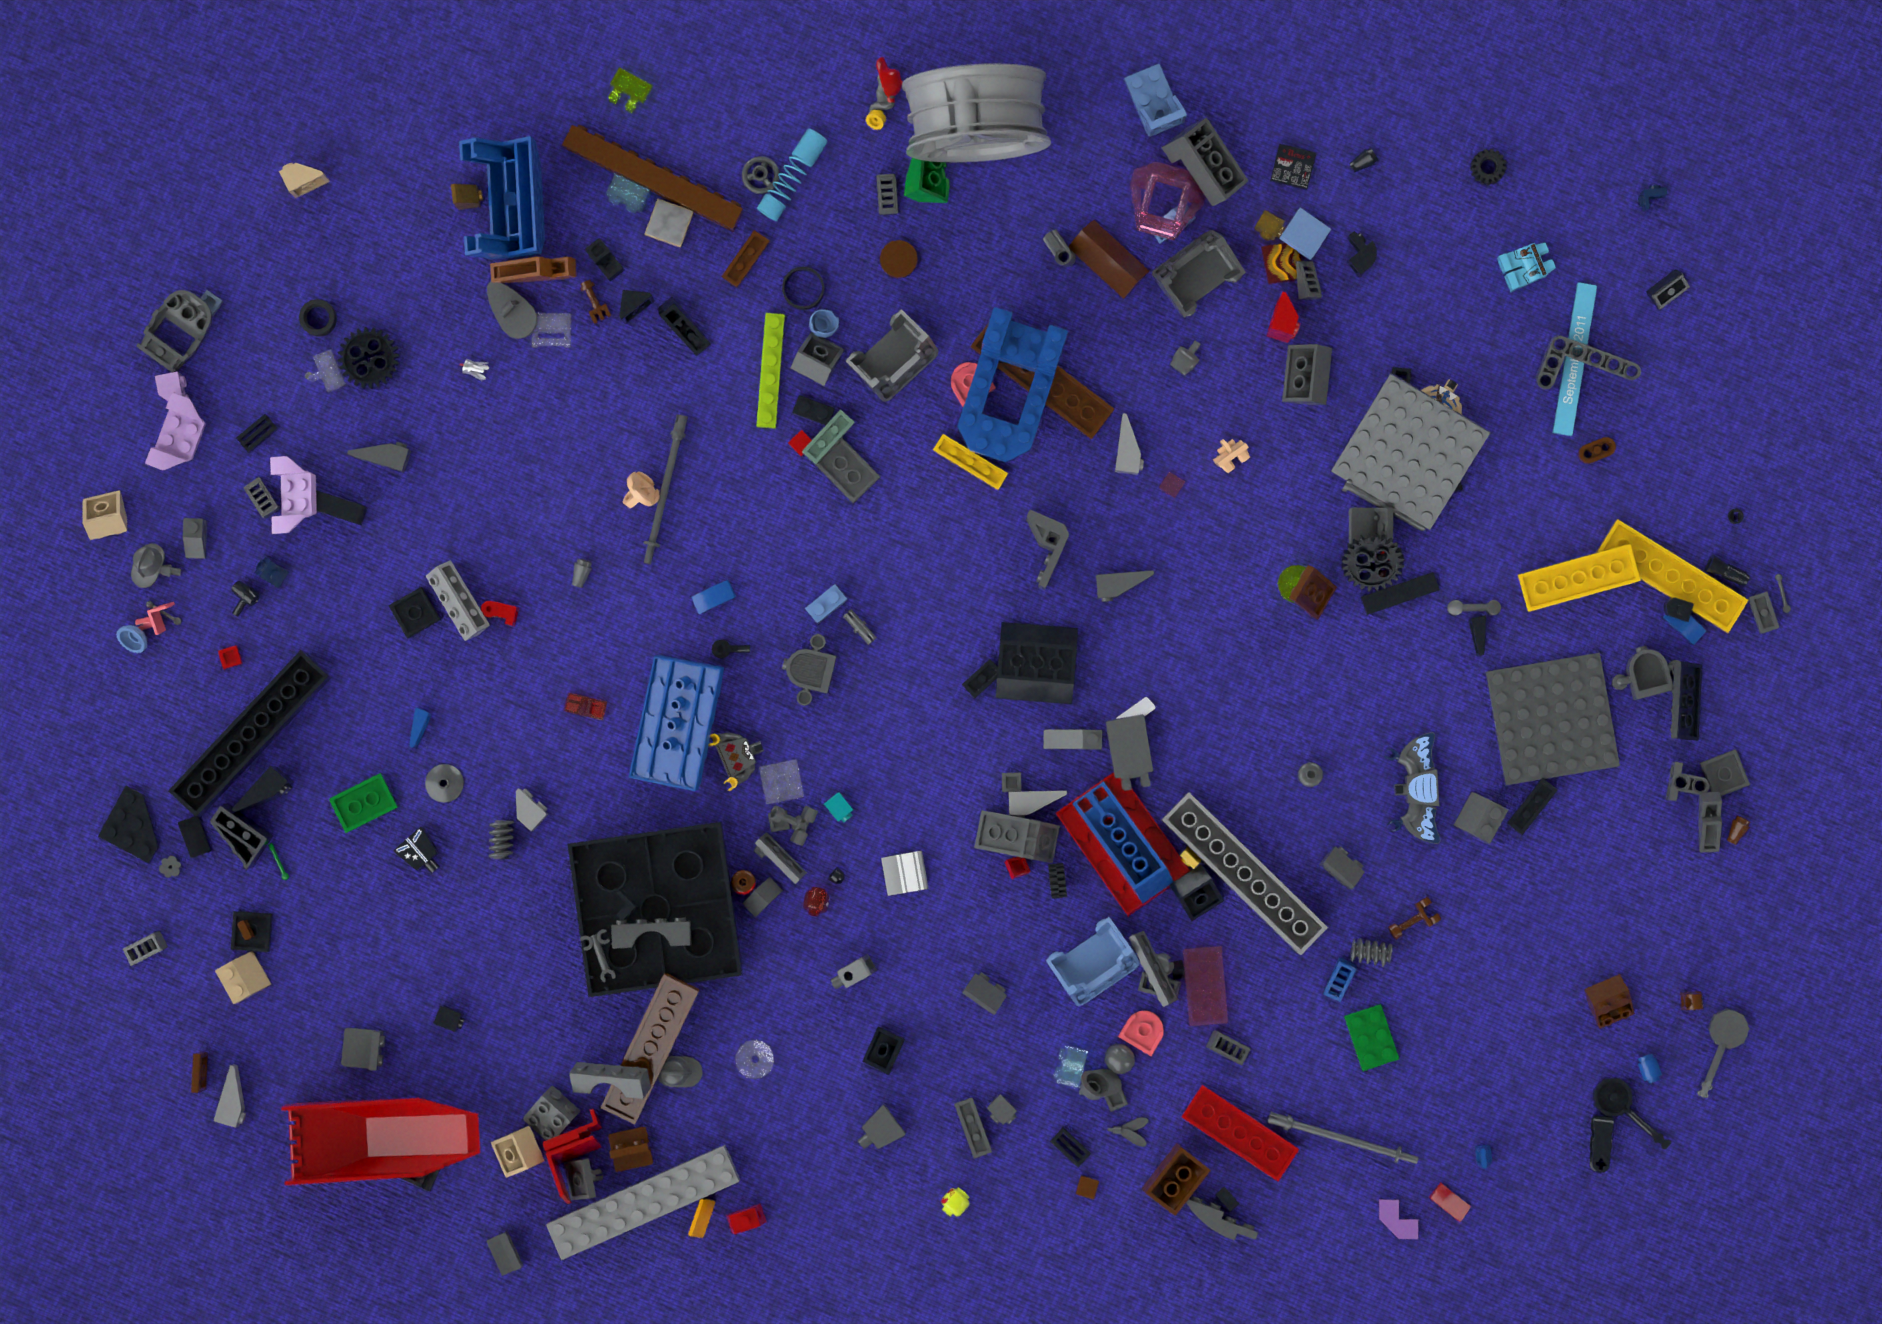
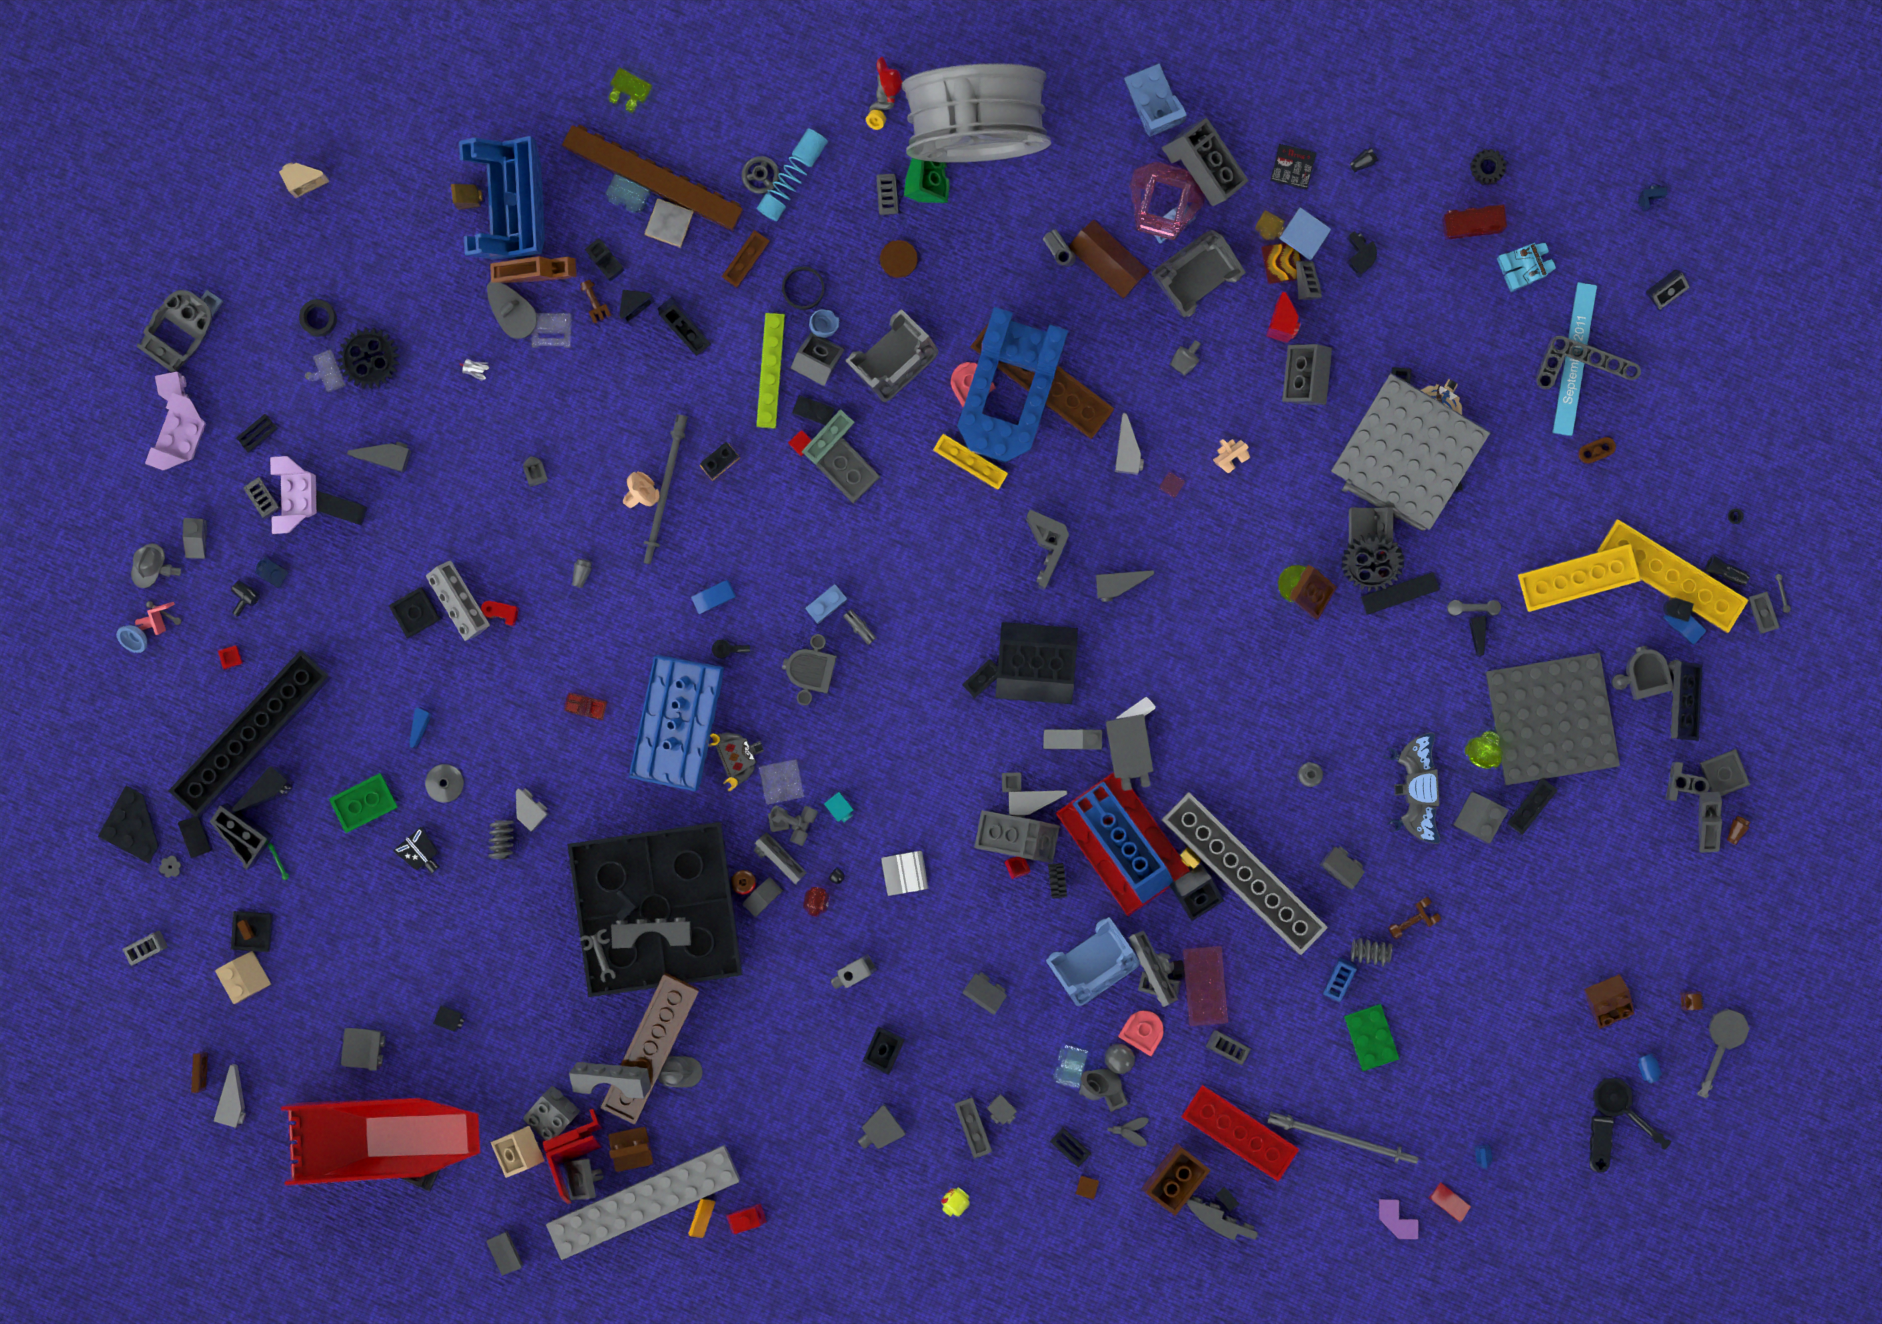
tan slope [83,490,127,540] -> none
clear dish [735,1040,774,1079] -> none
none -> dark grey plate [523,456,548,487]
none -> black hips [700,442,740,481]
none -> clear red wedge [1442,204,1507,240]
none -> clear neon green tile [1465,731,1503,769]

